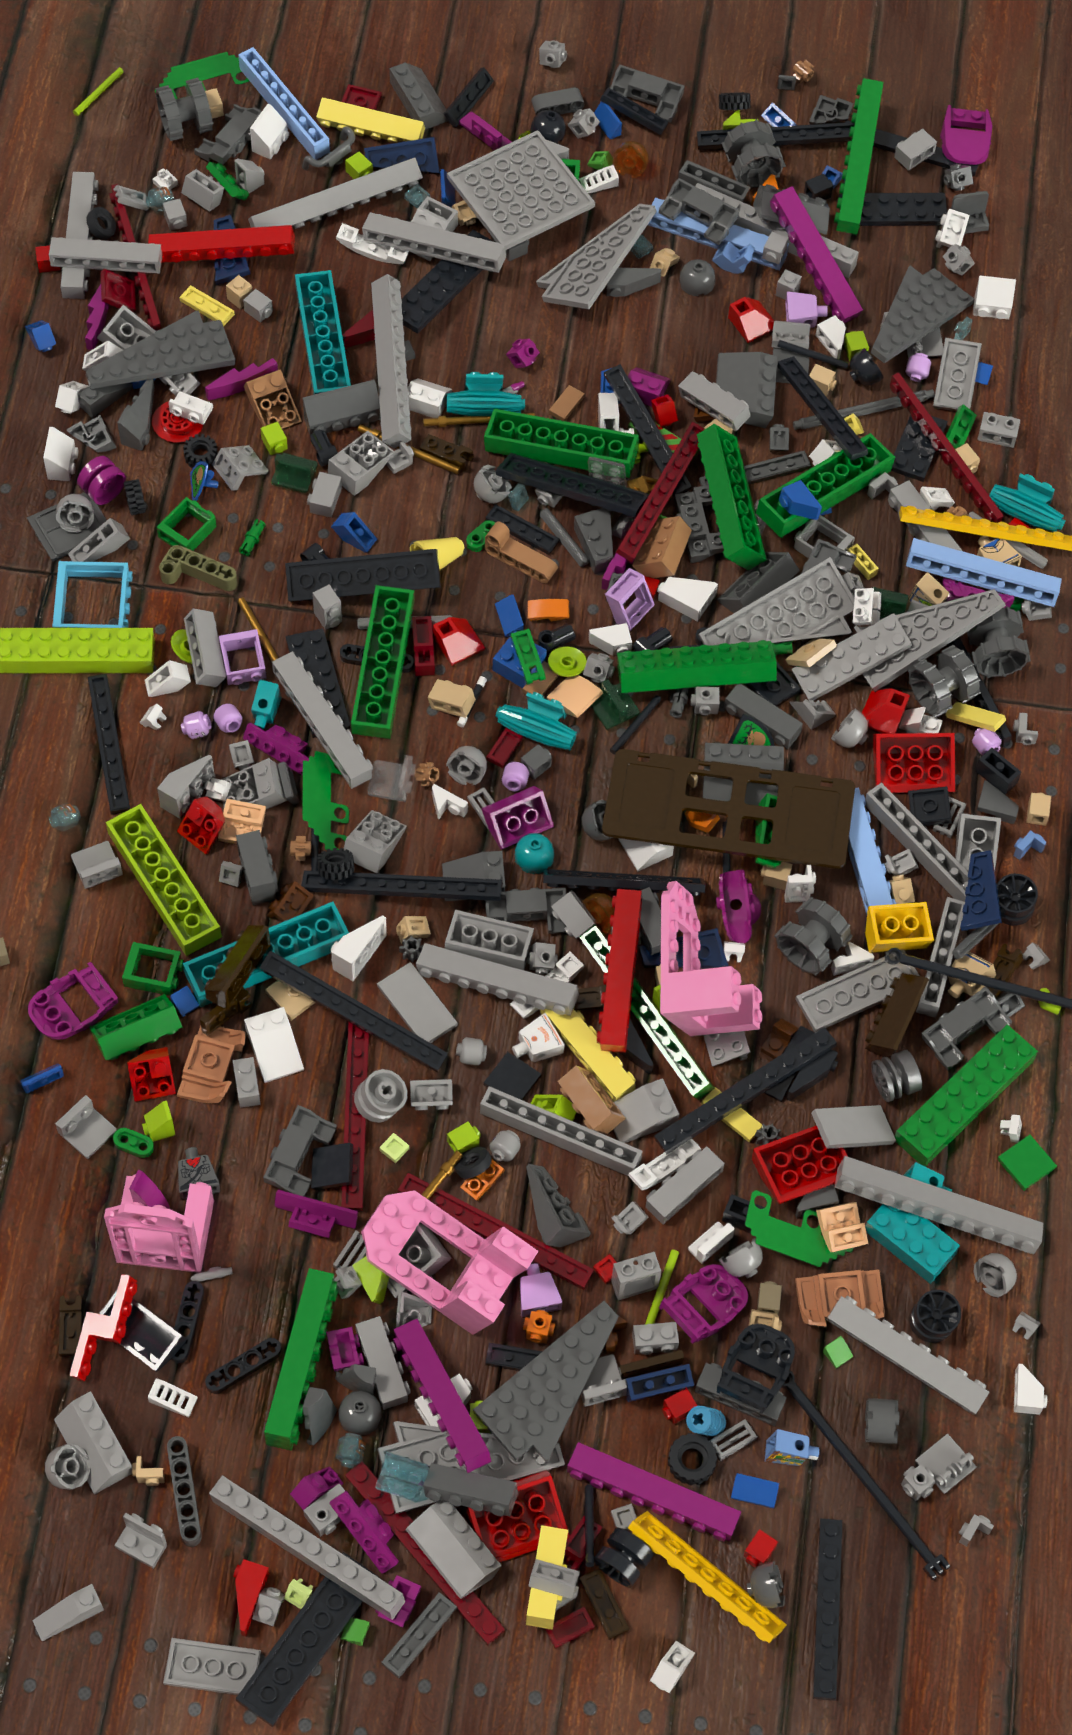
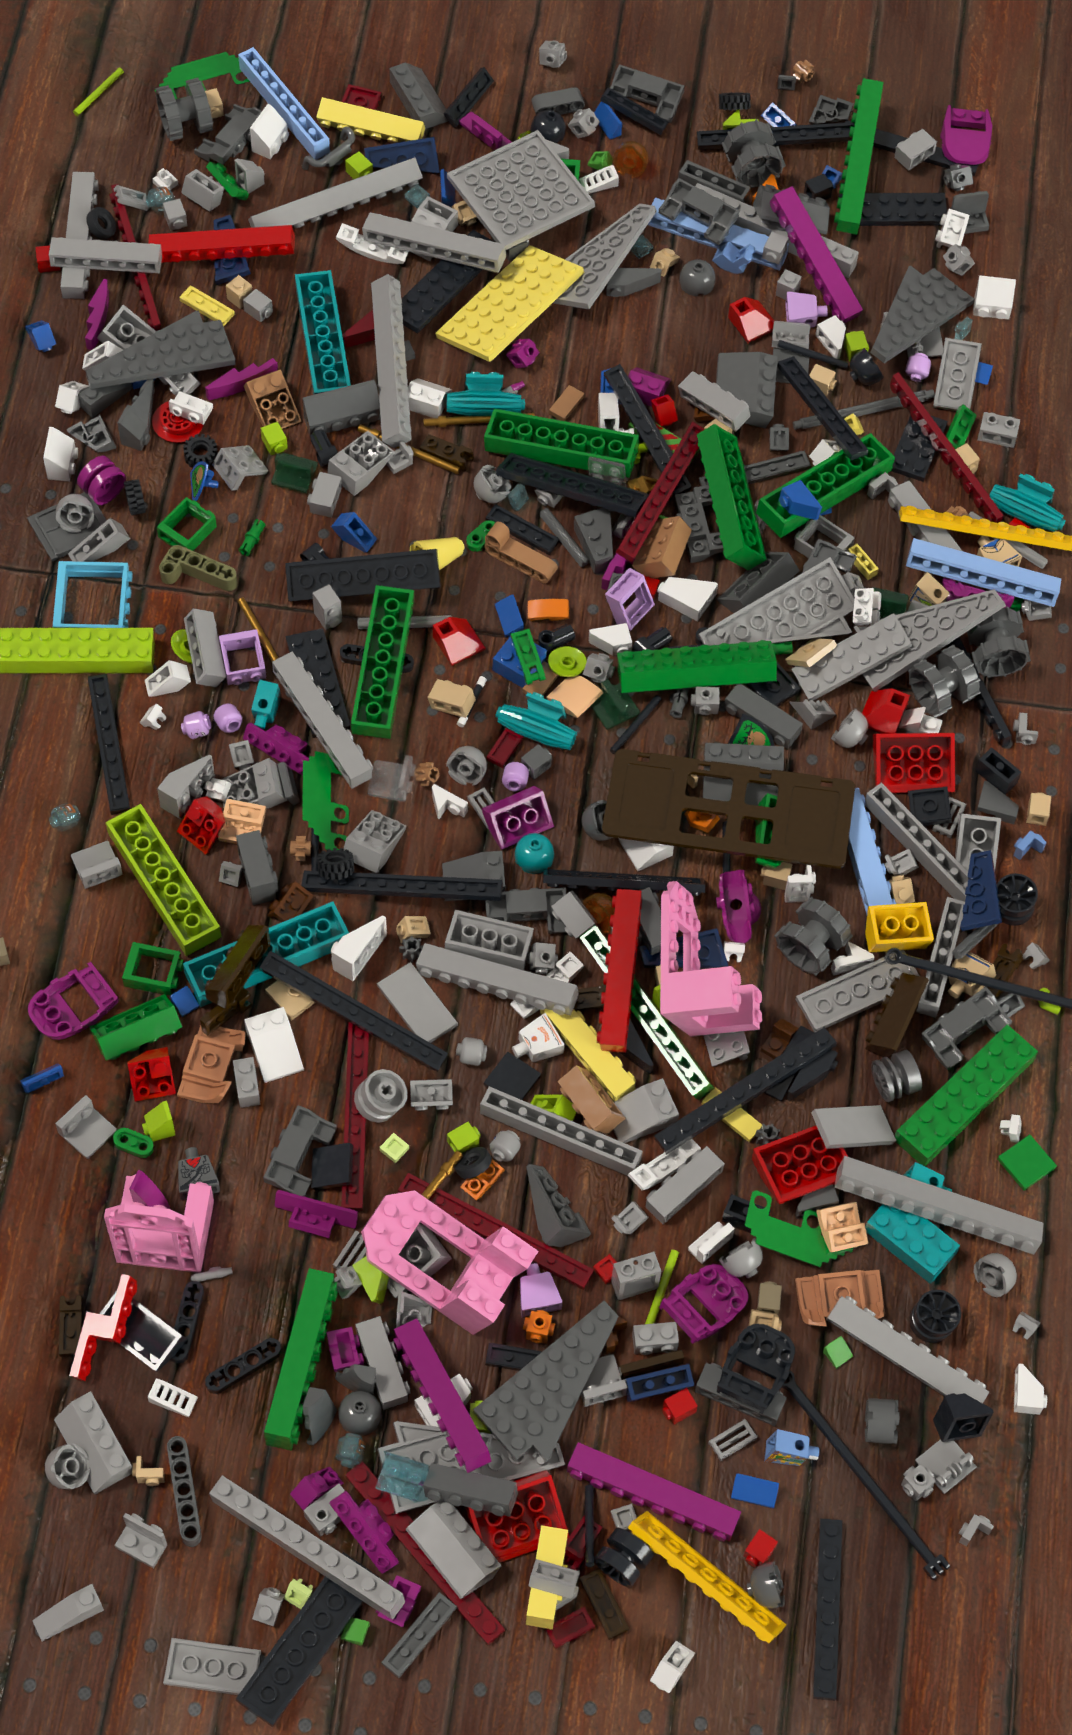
dark red tile [101,269,136,313] -> none
red slope [233,1559,270,1637] -> none
dark red slope [412,616,435,676] -> none
black tyre [668,1433,717,1485] -> none
dark azure piece [686,1406,726,1436] -> none
white slope [920,487,955,511] -> none
light yellow tile [946,702,1006,732] -> none
lavender head [972,728,1001,755] -> none
none -> light yellow plate [435,245,584,362]
none -> black slope [933,1393,994,1442]

